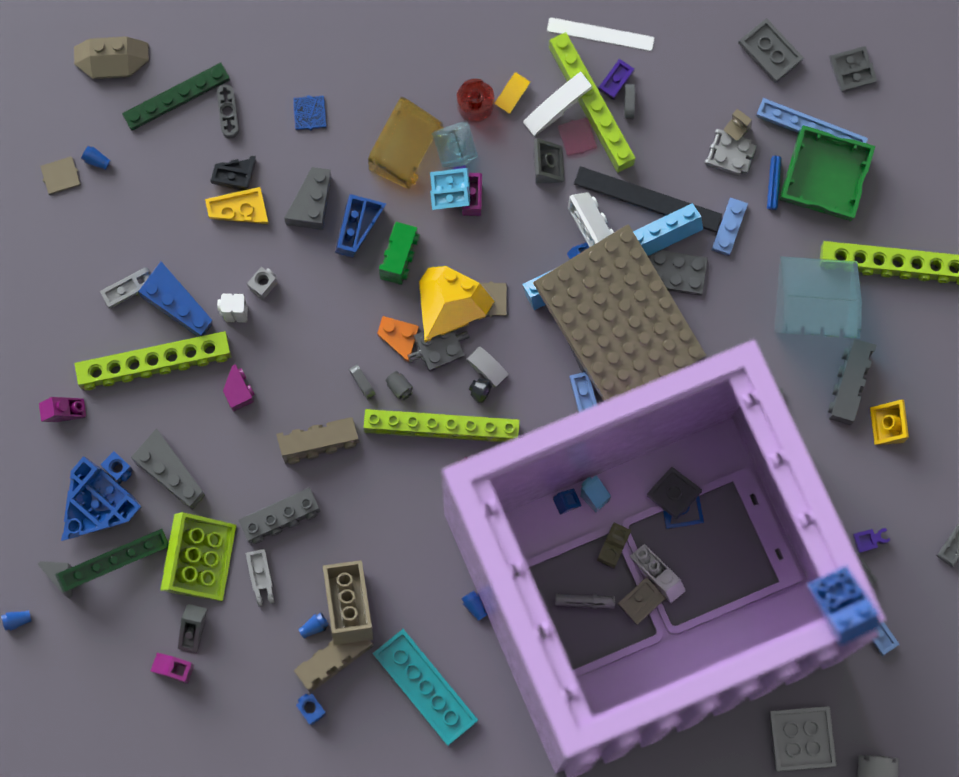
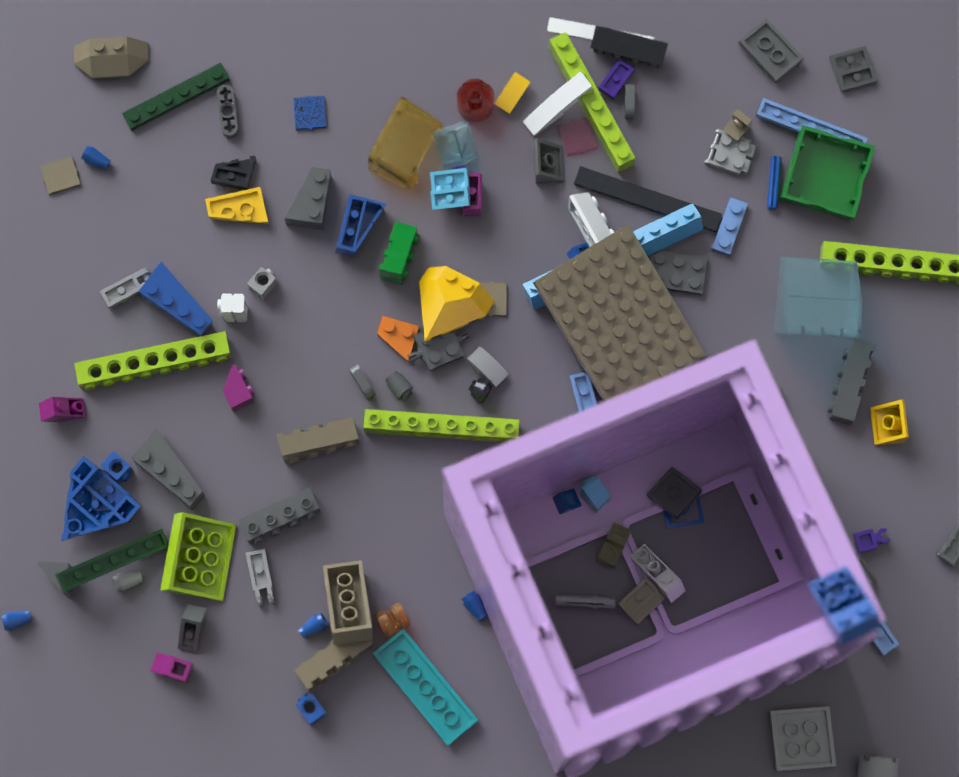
none -> light grey cone [112,571,143,592]
none -> clear orange wheel [375,602,410,637]
none -> black brick [590,25,668,68]

